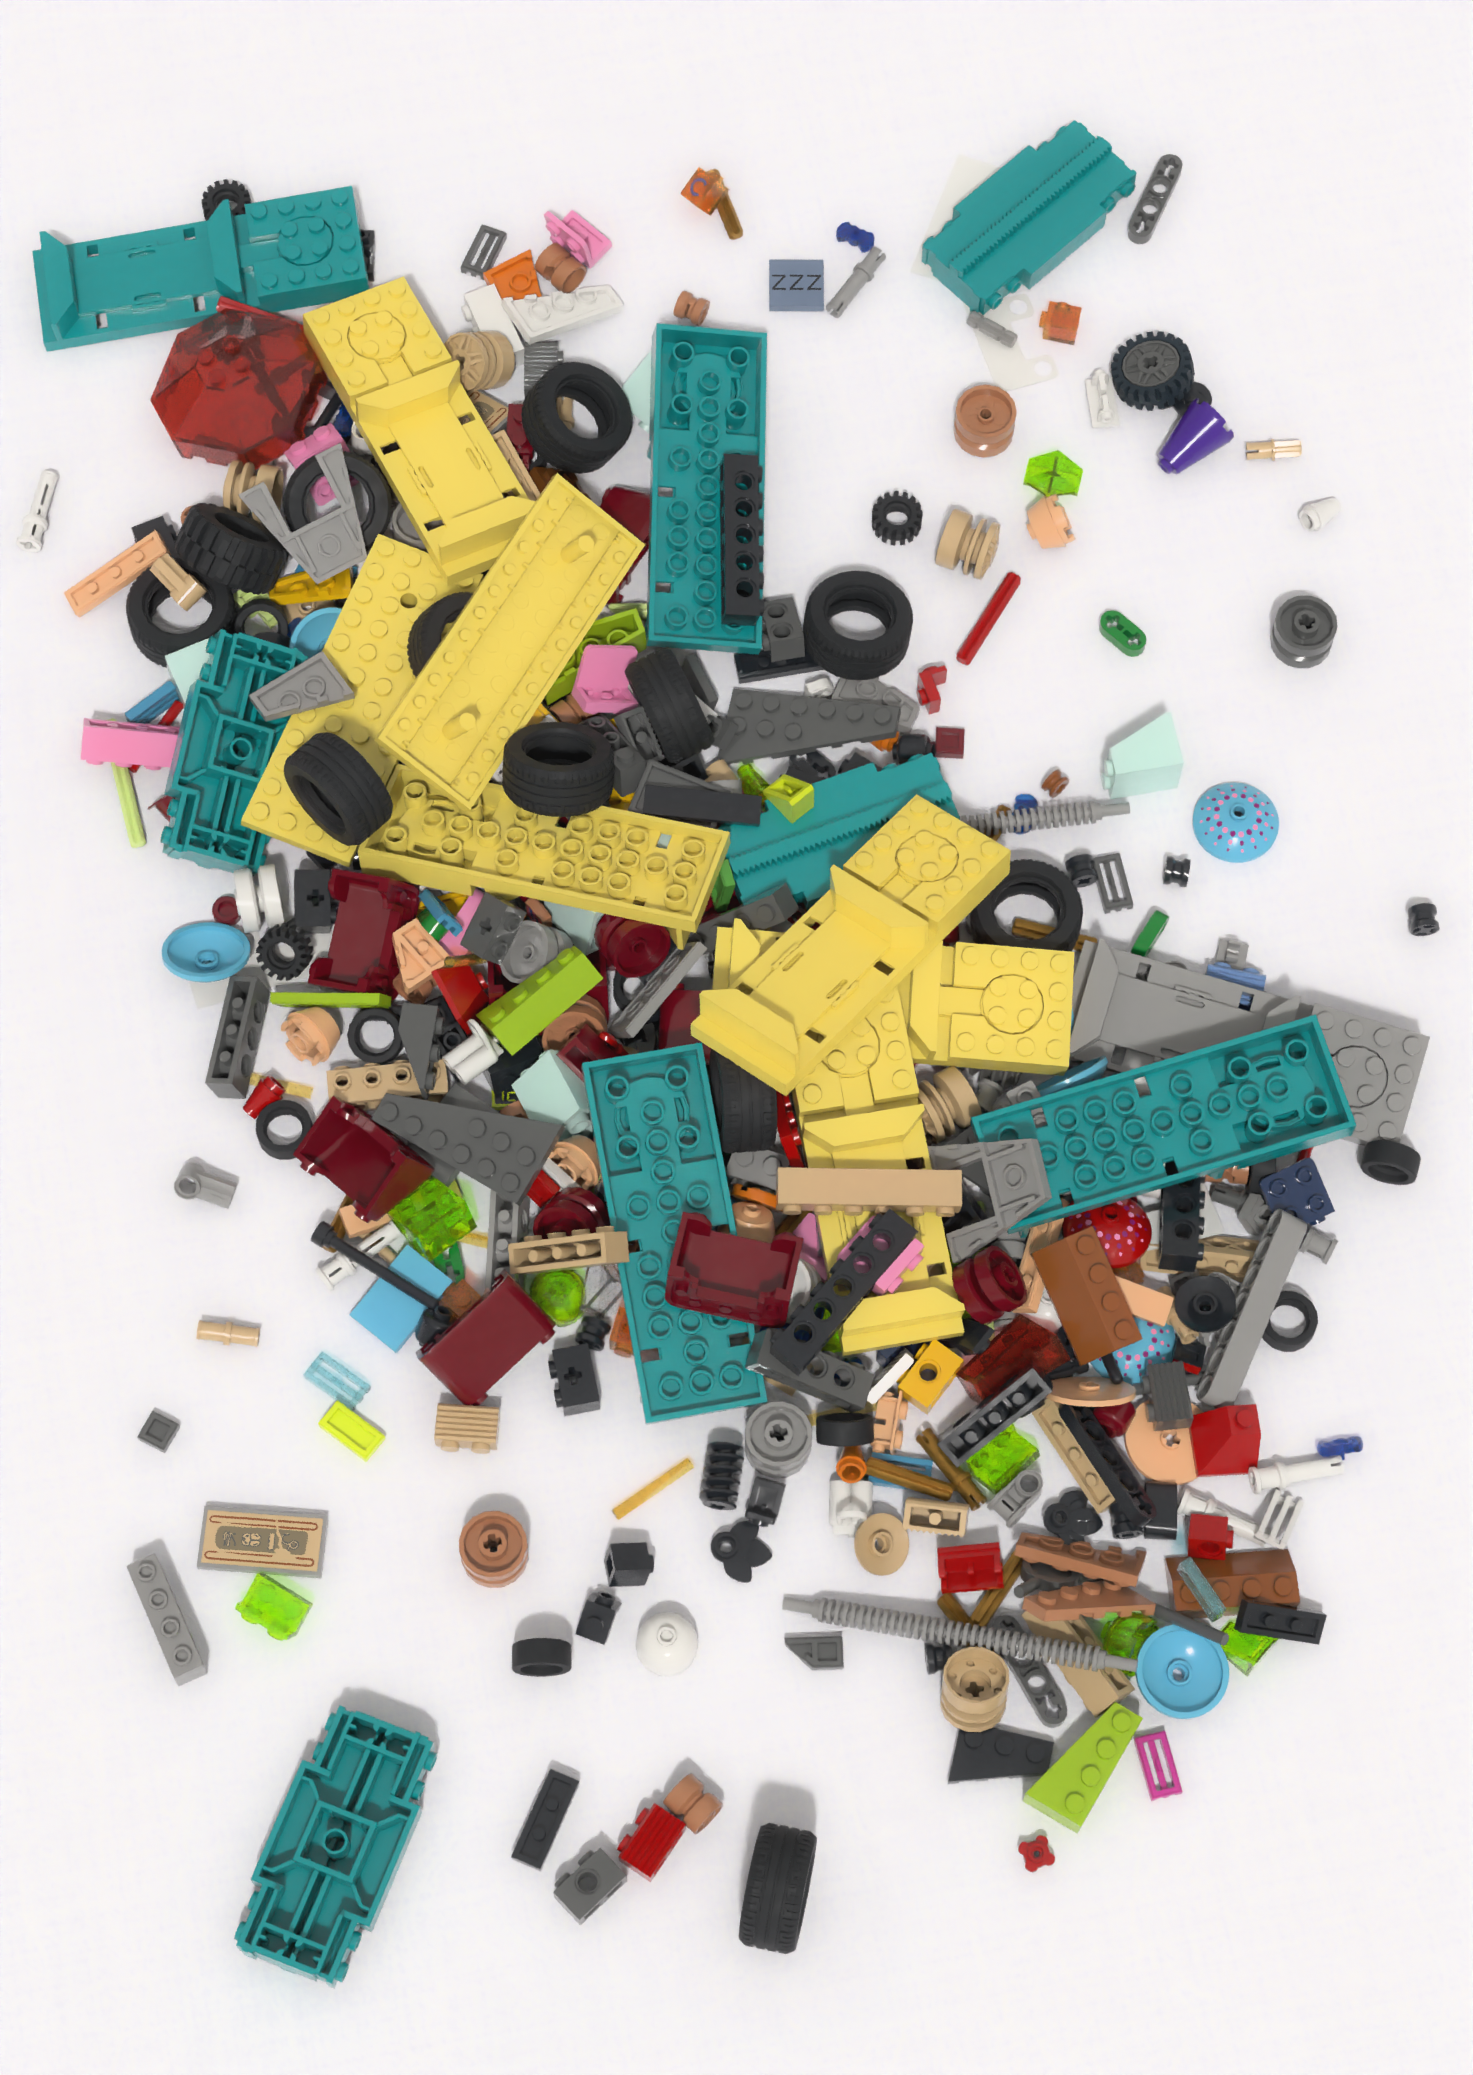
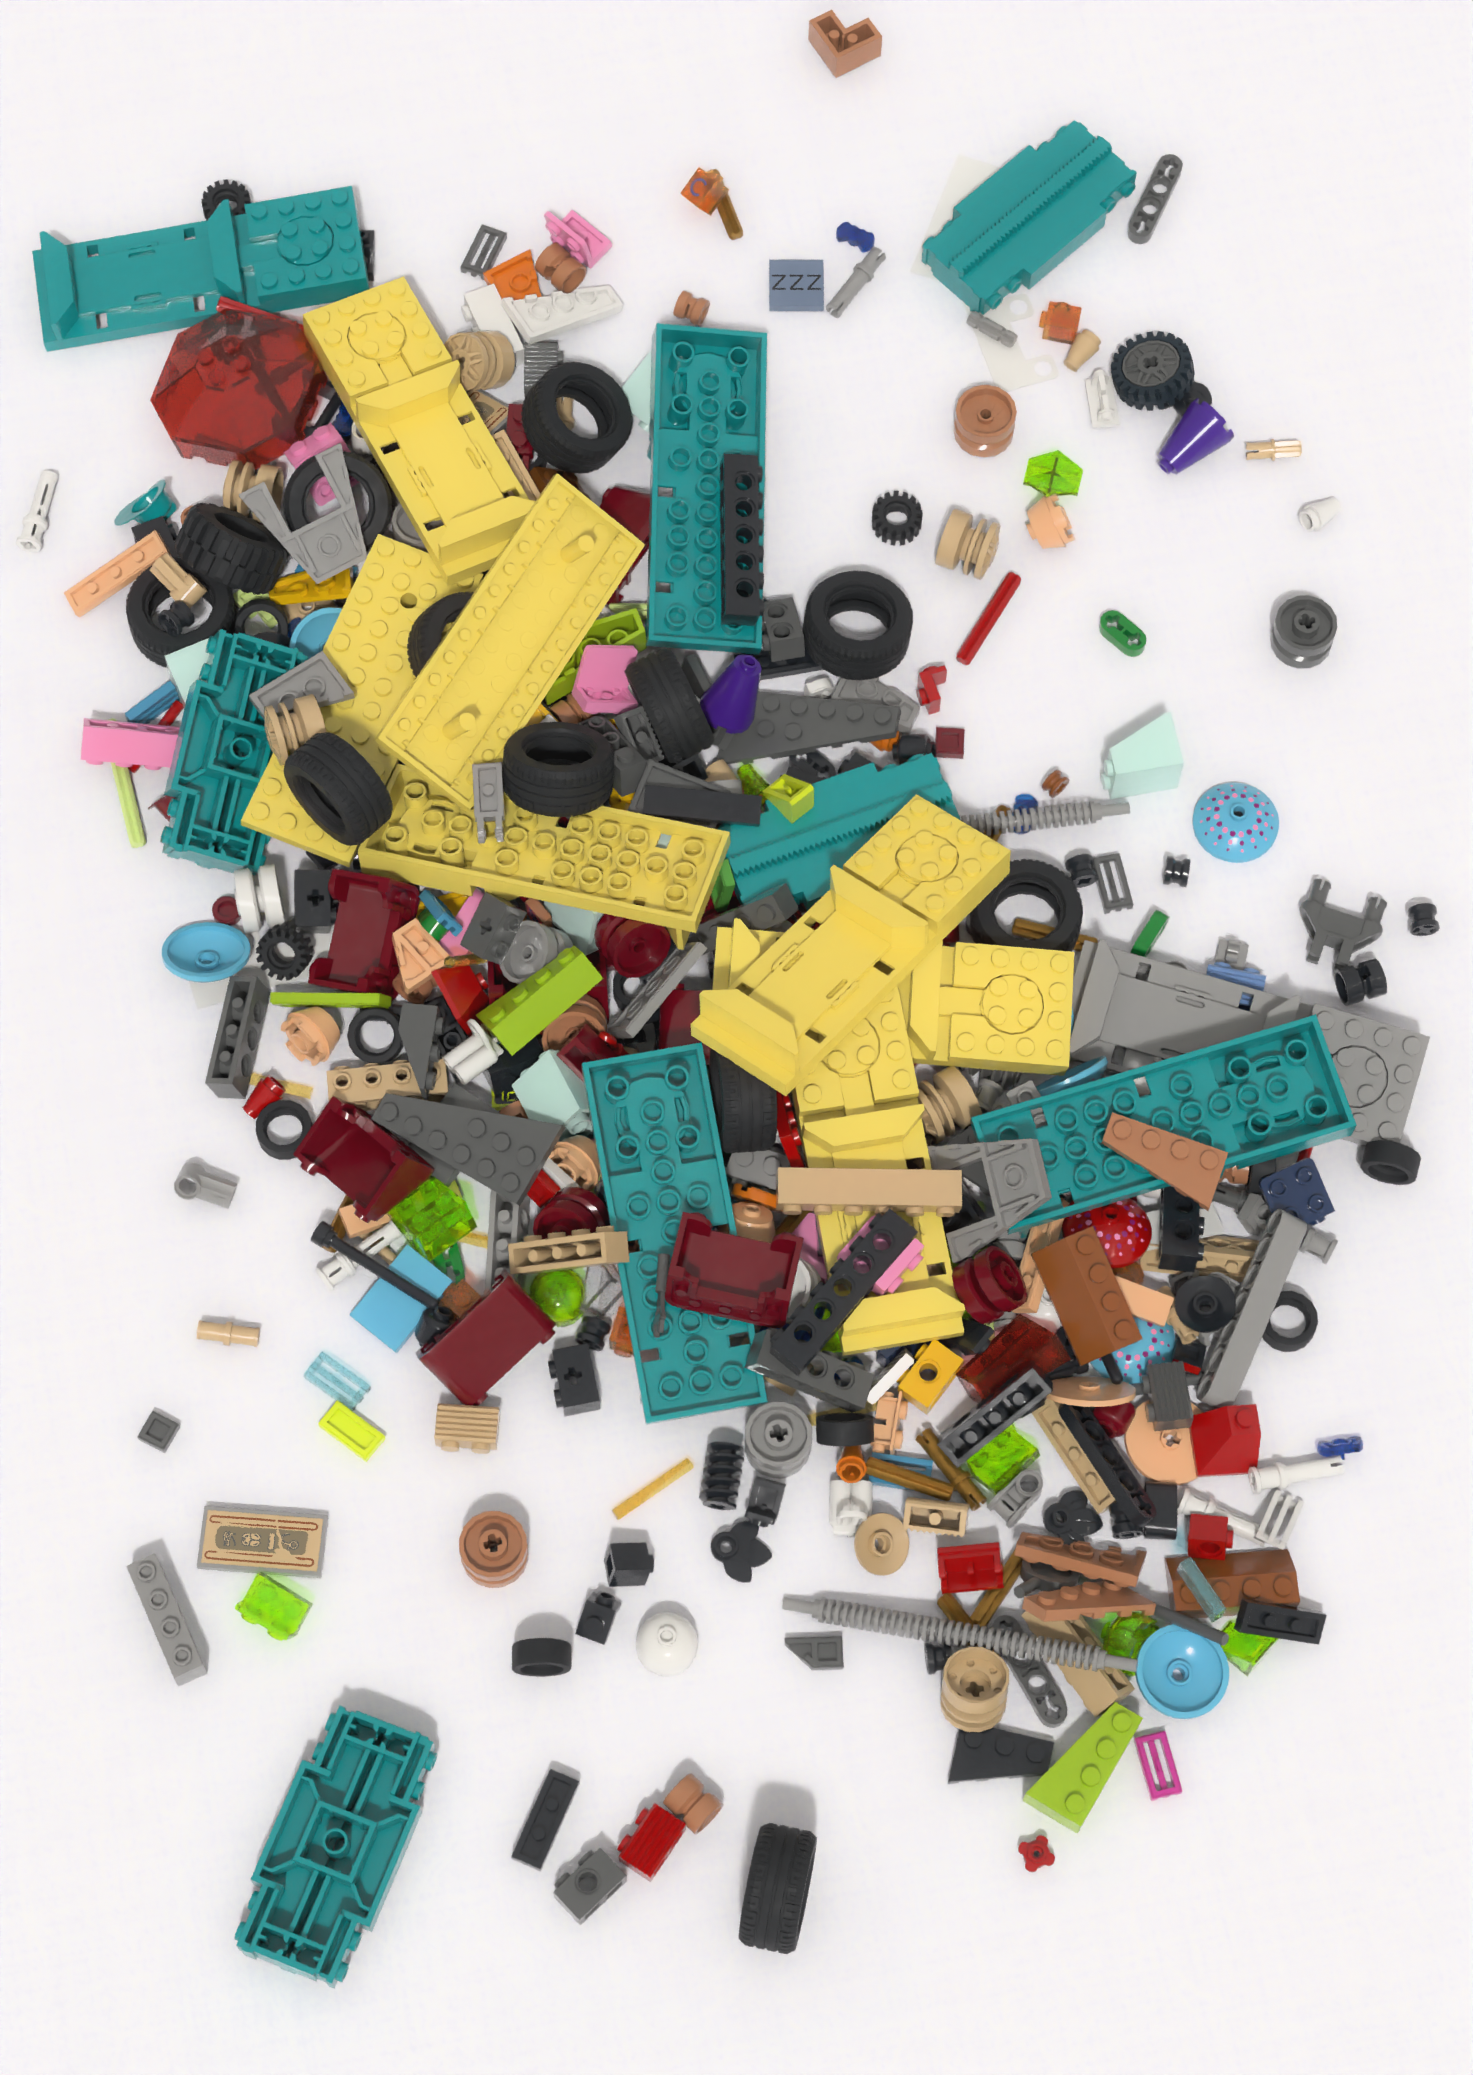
none -> teal piece [114,479,177,526]
none -> black wheel [158,600,195,637]
none -> tan wheel [264,694,327,766]
none -> light grey hinge [472,762,505,843]
none -> dark grey piece [652,1254,670,1338]
none -> dark purple cone [700,655,761,734]
none -> nougat brick [808,10,882,78]
none -> tan cone [1063,330,1101,372]
none -> nougat wing [1102,1112,1228,1211]
none -> dark grey connector [1300,879,1387,970]
none -> black wheel [1334,958,1387,1006]

